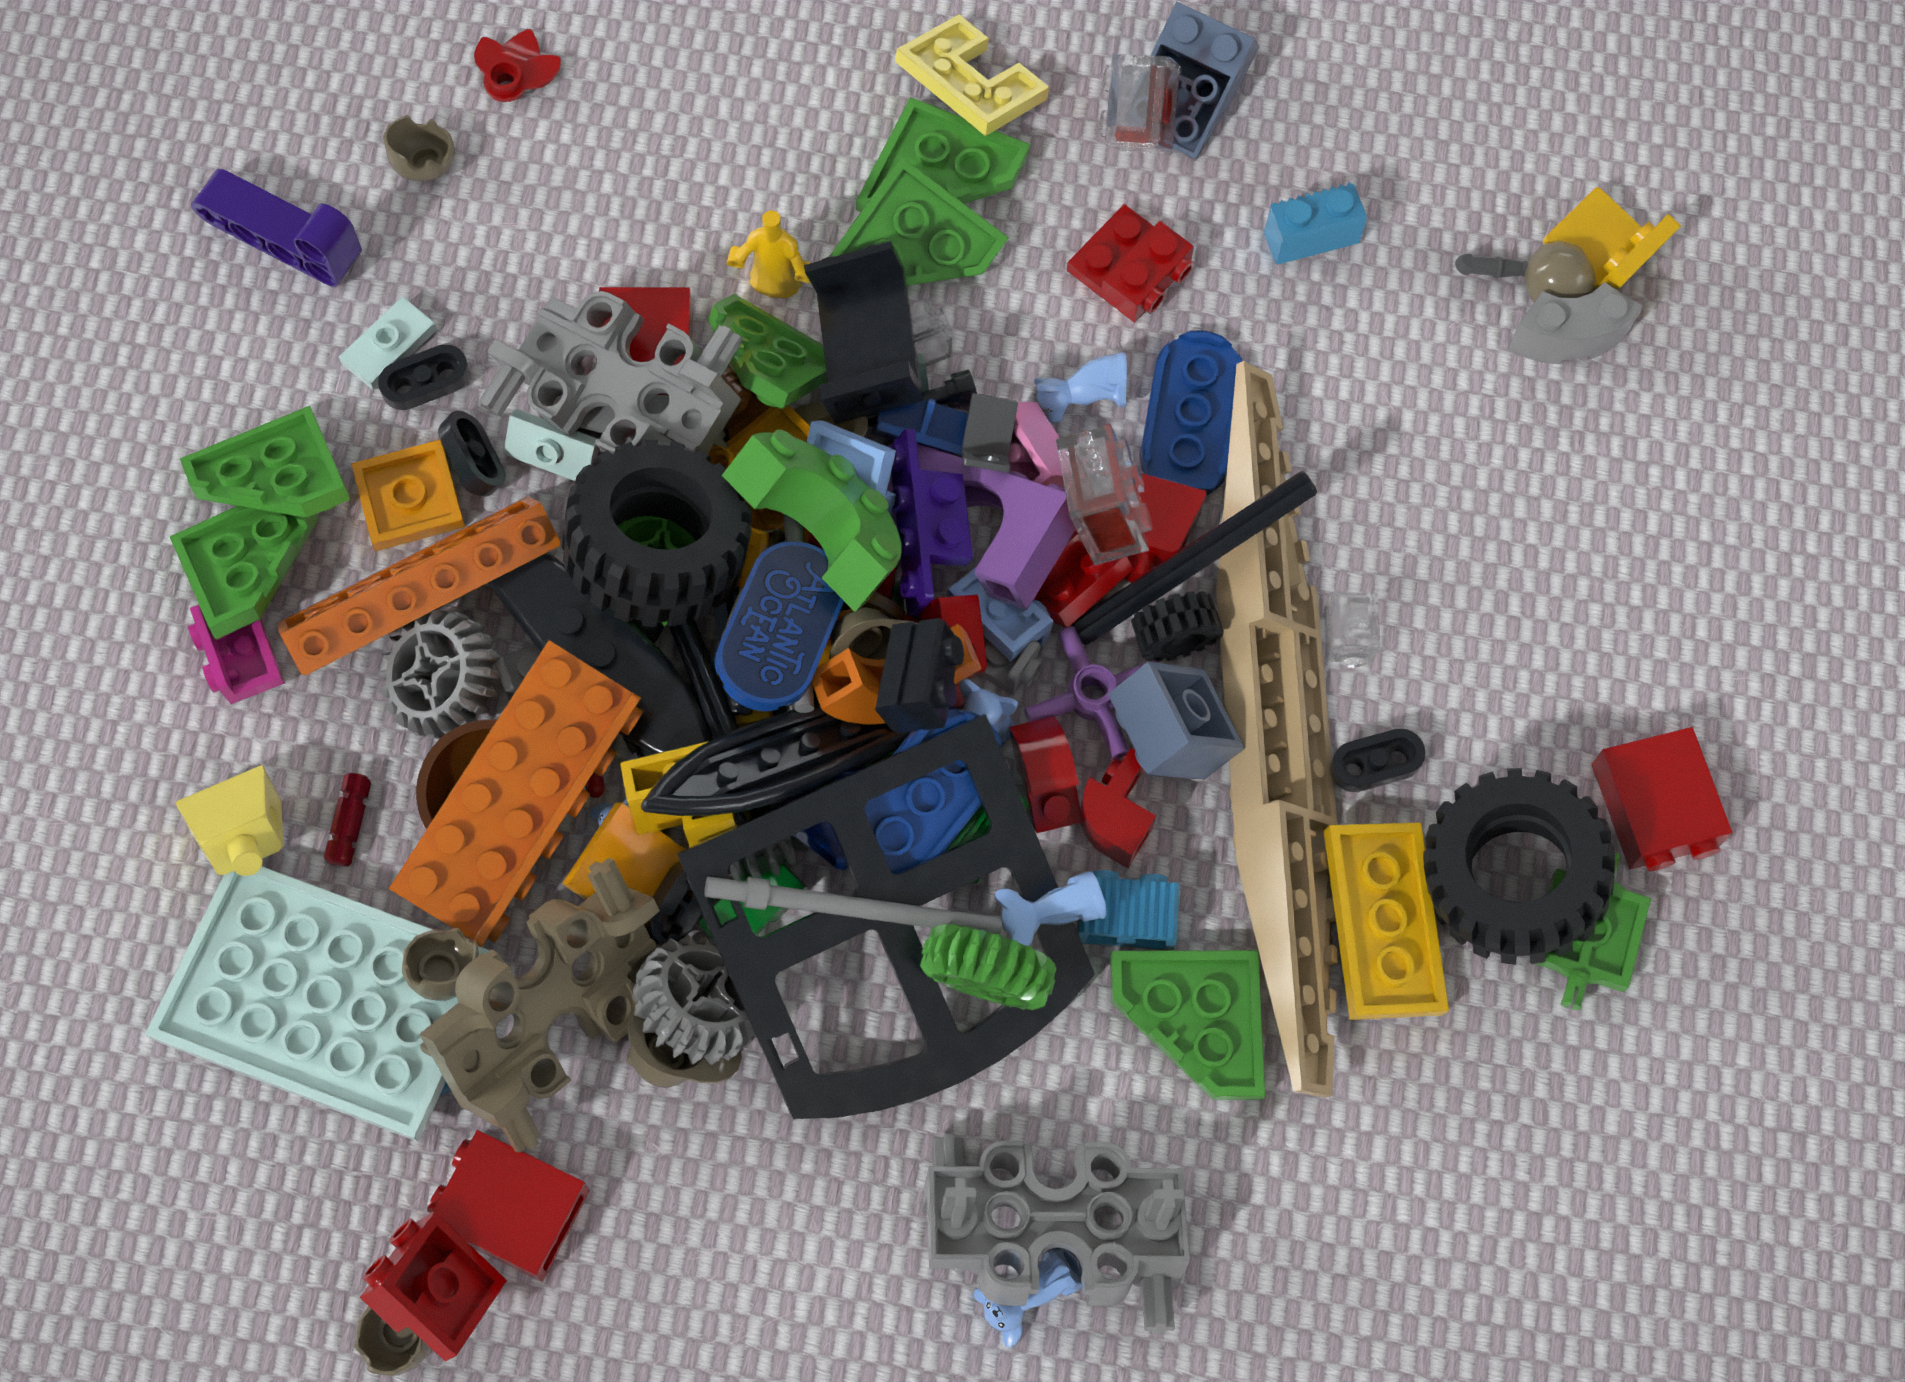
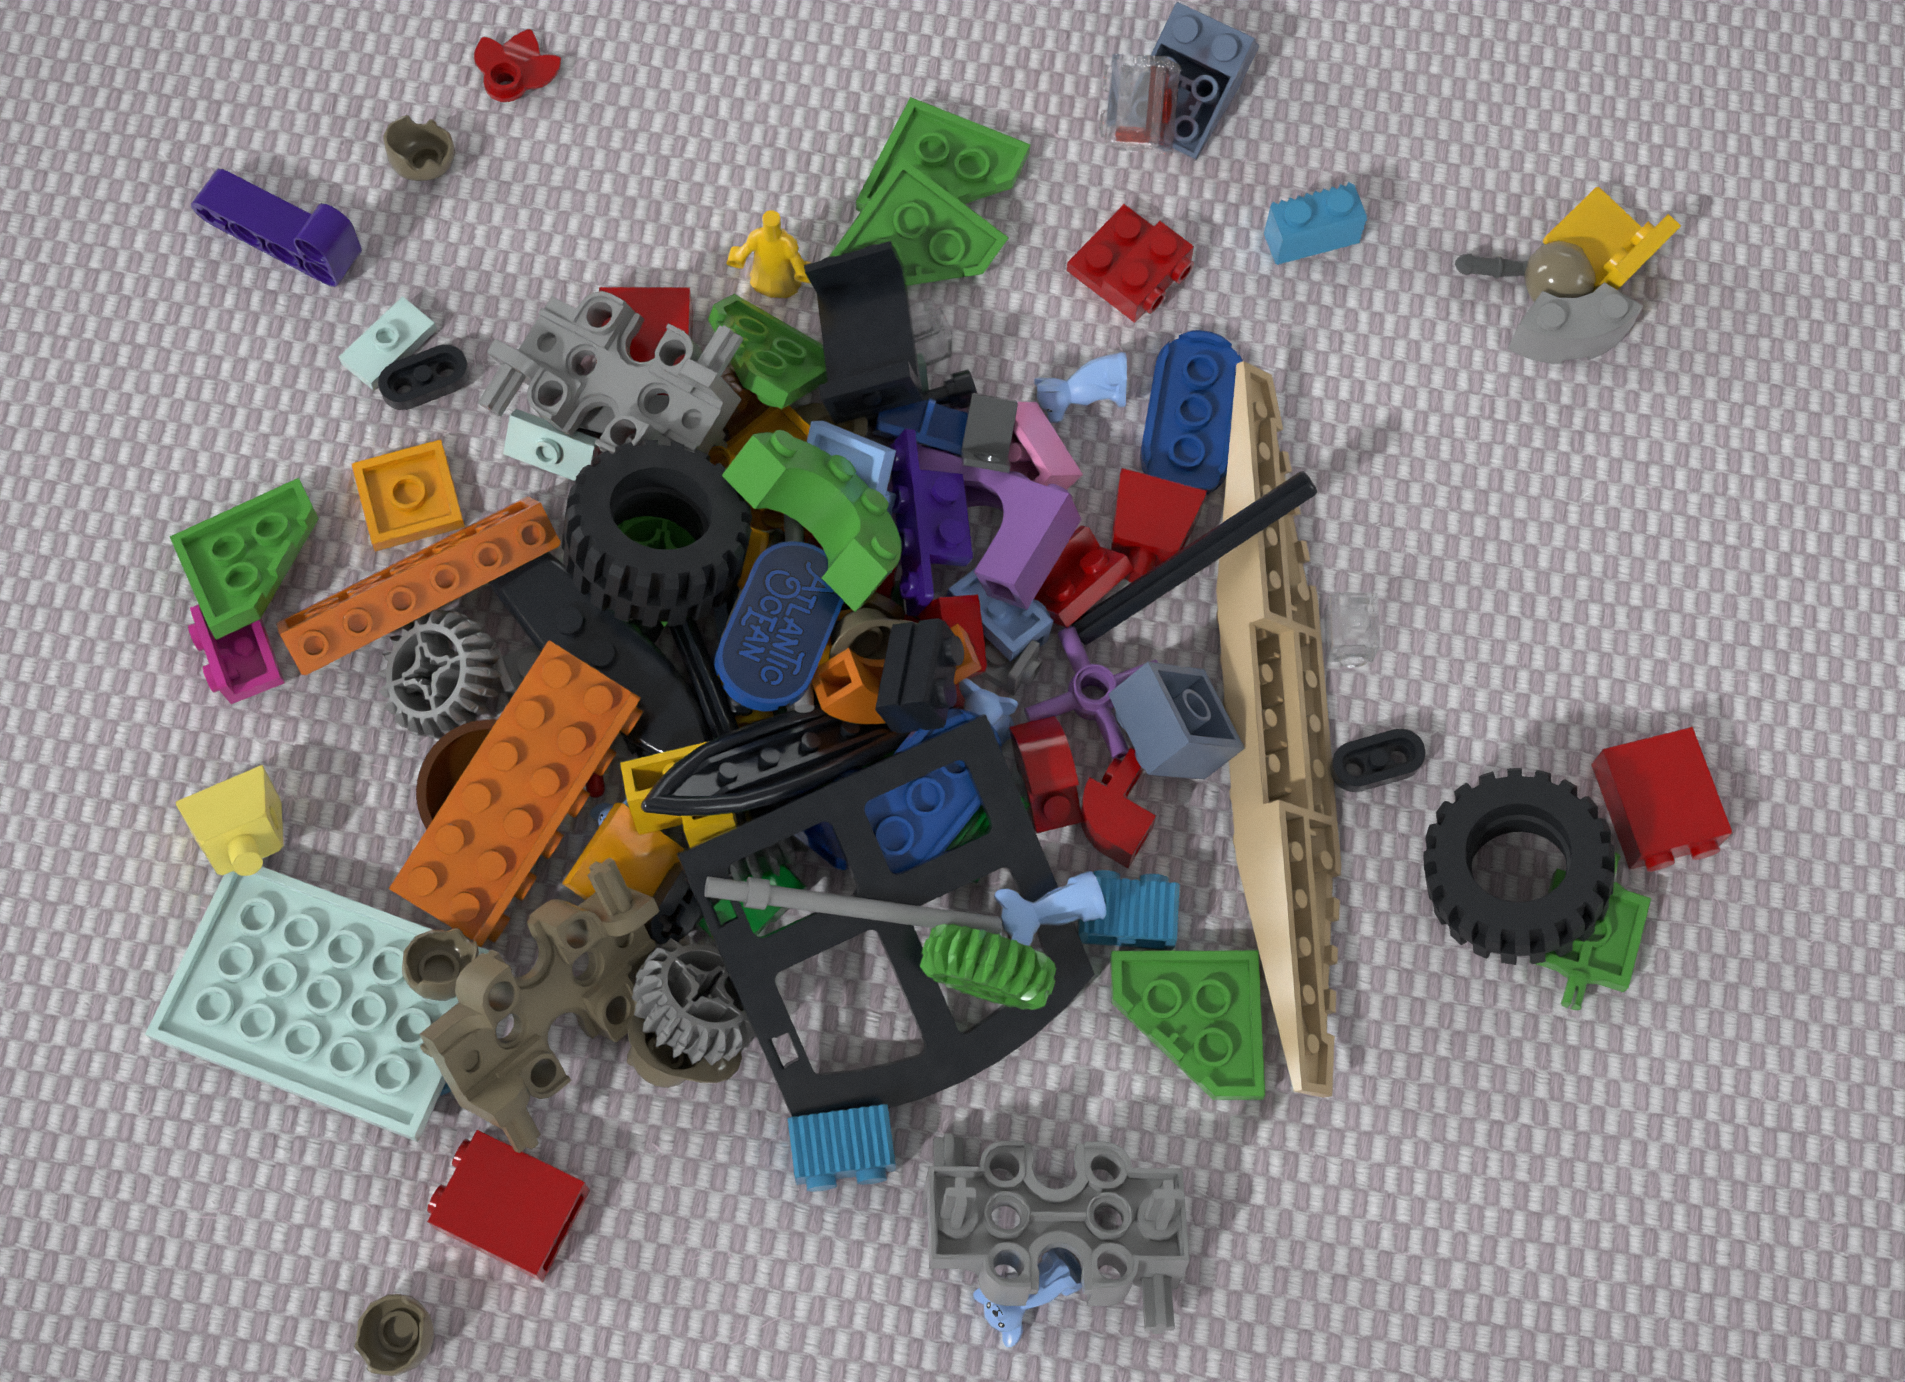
bright green plate [180,405,350,518] -> none
dark red axle [324,773,371,867] -> none
red plate [359,1211,507,1362] -> none
black plate [438,411,506,497] -> none
light yellow plate [895,14,1050,136] -> none
clear piece [1056,424,1153,565] -> none
black tyre [1131,591,1224,662] -> none
yellow plate [1324,822,1449,1020] -> none
none -> dark azure brick [787,1104,896,1192]

